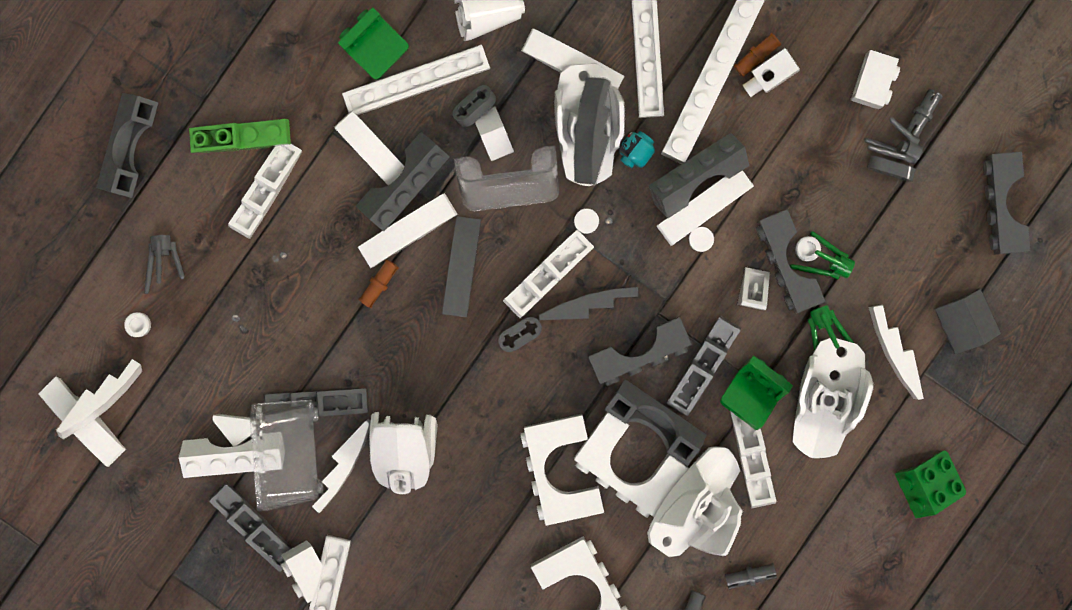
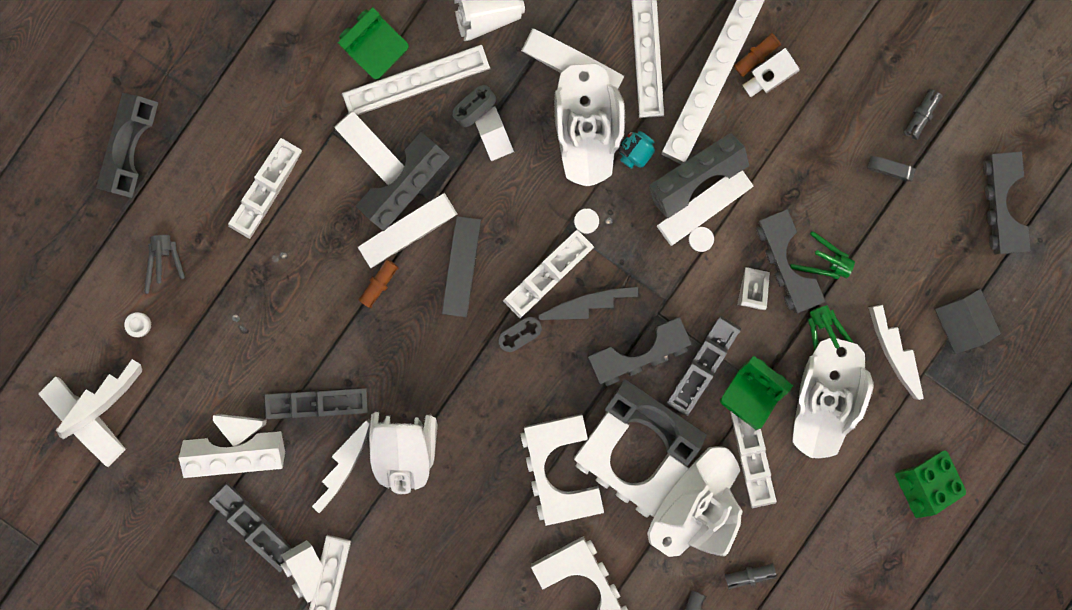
bright green slope [189,119,291,153] -> none
clear windscreen [250,400,324,511] -> none
clear windscreen [454,146,560,211] -> none
dark grey slope [574,77,611,185] -> none
white tile [795,236,821,261] -> none
white brick [851,50,900,109] -> none
dark grey plant [864,117,923,164] -> none

